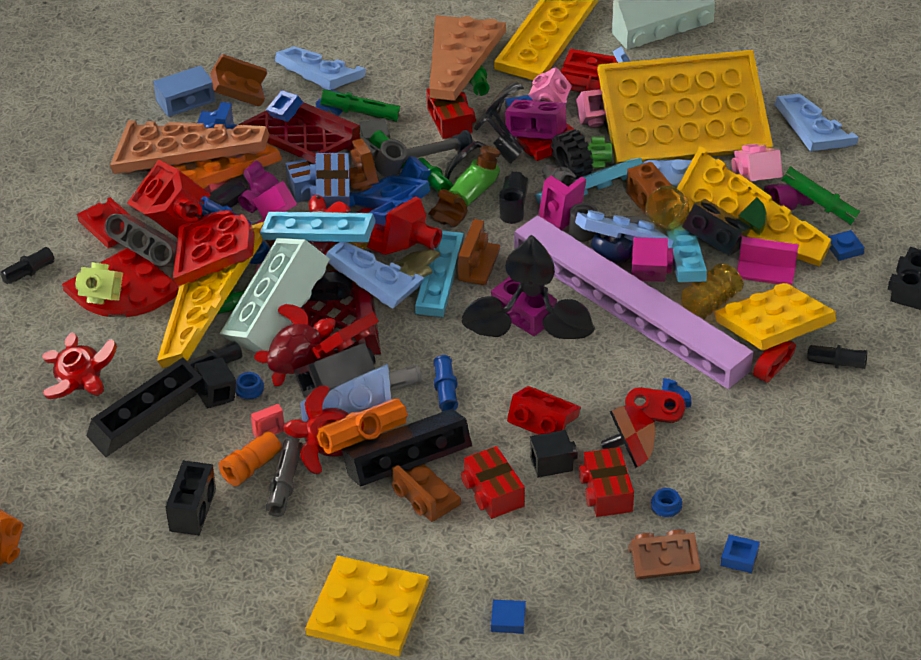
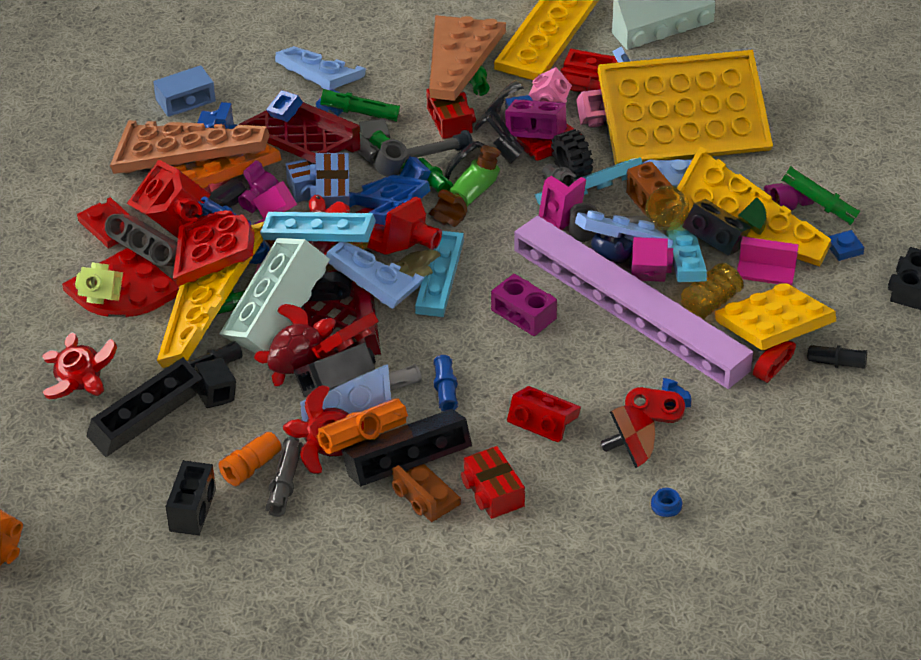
black axle [0,247,55,284] -> none
dark orange bracket [210,54,267,106] -> none
blue plate [235,372,264,399] -> none
coral tile [251,404,284,438] -> none
yellow plate [305,555,429,657] -> none
dark orange bracket [349,138,379,191] -> none
dark orange bracket [458,219,500,285] -> none
black plant [462,235,595,339] -> none
blue tile [491,599,526,634] -> none
black piece [499,172,528,224] -> none
black brick [530,430,578,478] -> none
red brick [579,447,634,517] -> none
bright green gear [588,136,612,168] -> none
dark orange bracket [628,529,701,580] -> none
blue plate [720,534,760,573] -> none
bright pink brick [731,144,783,181] -> none
light blue wing [775,94,859,151] -> none

